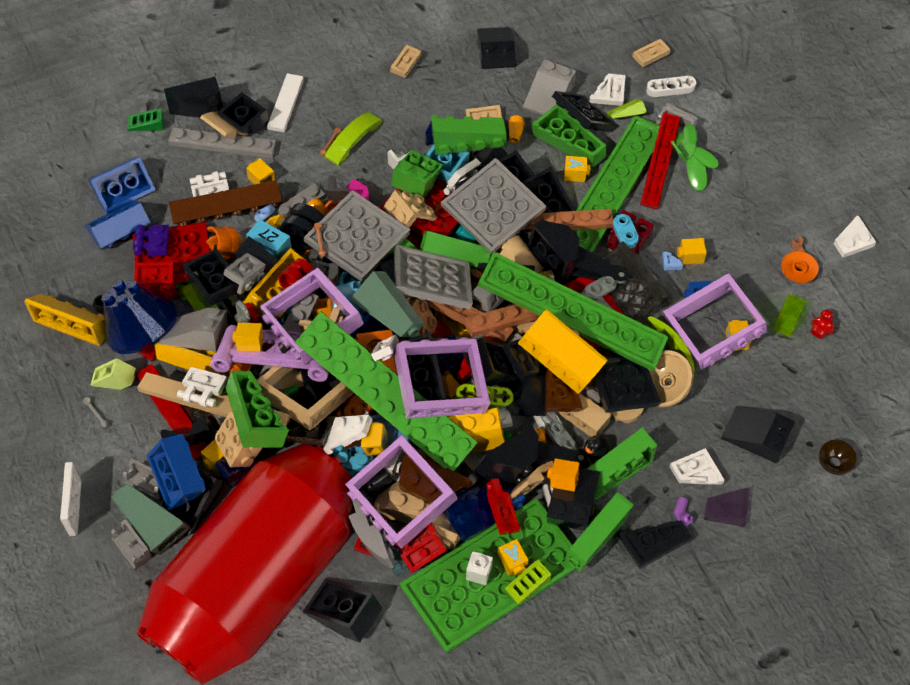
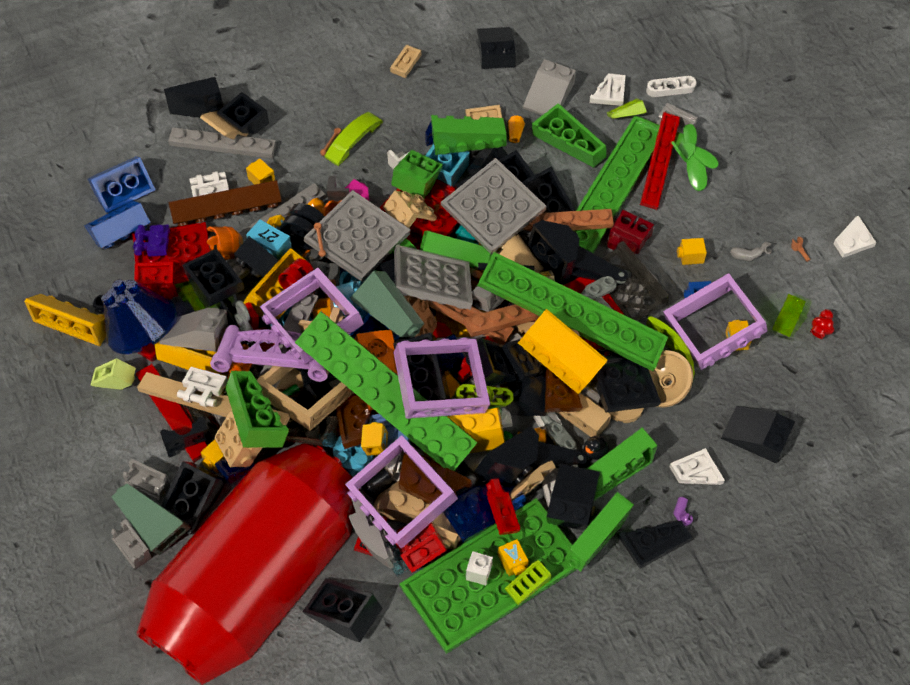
white tile [60,462,82,536] -> none
light grey hinge [83,397,109,428] -> none
green slope [127,109,164,131] -> none
blue slope [146,434,206,511] -> none
light grey bracket [224,253,266,295] -> none
yellow brick [232,323,264,351] -> none
light blue tile [254,204,276,222] -> none
white tile [267,73,304,133] -> none
white wing [324,415,372,454] -> none
white plate [371,335,399,361] -> none
white plate [444,158,481,195] -> none
light orange brick [547,458,579,492] -> none
black plate [552,91,617,131] -> none
yellow brick [564,156,590,182] -> none
medium azure plate [613,214,638,249] -> none
tan plate [633,39,671,68] -> none
light blue tile [662,251,683,270] -> none
clear purple wing [704,488,749,527] -> none
orange dish [781,251,819,283] -> none
dark brown piece [819,440,856,475] -> none
none -> light grey arm [730,241,772,261]

